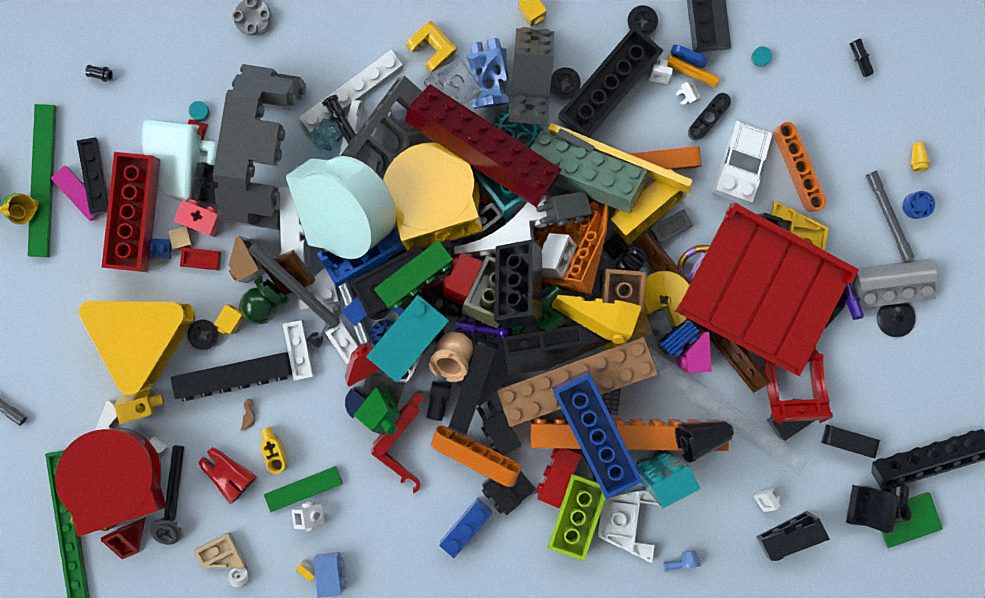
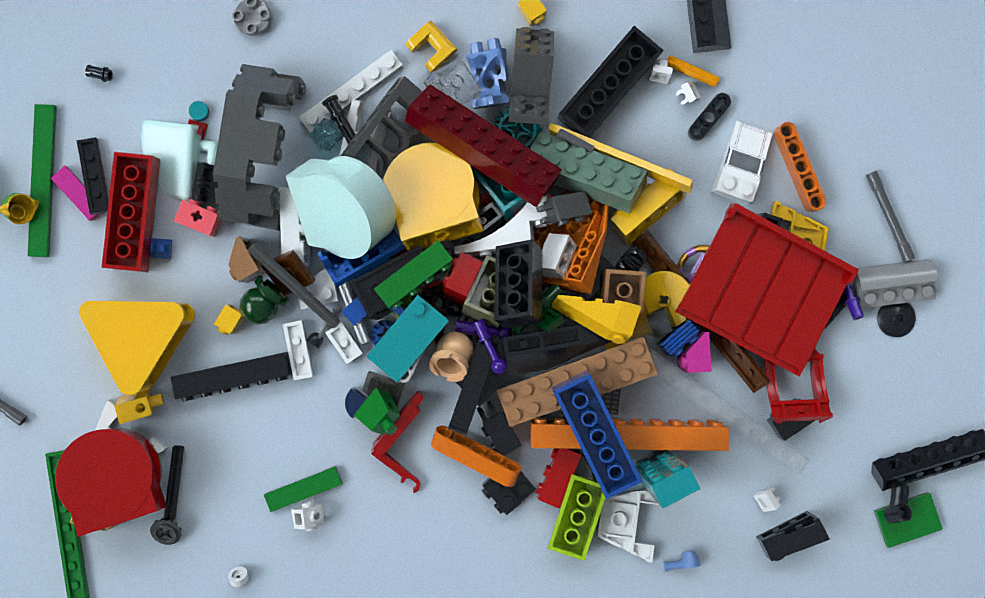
red slope [101,517,146,559] -> none
tan tile [168,226,193,250] -> none
red tile [180,247,221,271] -> none
black gear [187,319,219,350] -> none
tan wing [193,532,246,568] -> none
red piece [198,447,257,504] -> none
medium nougat piece [241,399,255,431] -> none
yellow piece [260,427,289,474] -> none
yellow tile [296,560,315,582] -> none
medium blue brick [313,552,346,598] -> none
red slope [344,343,380,387] -> none
black piece [426,381,452,421] -> none
blue brick [439,497,492,558] -> none
black gear [551,67,581,98] -> none
black plate [603,233,630,260] -> none
black gear [627,5,658,35] -> none
orange beam [629,146,702,170] -> none
dark grey plate [650,209,693,244] -> none
blue tile [670,45,708,68] -> none
black cone [675,421,734,463] -> none
teal tile [751,46,772,67] -> none
black beam [821,424,881,459] -> none
black bracket [846,485,899,534] -> none
black axle [849,38,874,77] -> none
blue wheel [902,191,935,219] -> none
yellow cone [910,142,931,172] -> none
none -> dark purple pin [473,319,507,374]

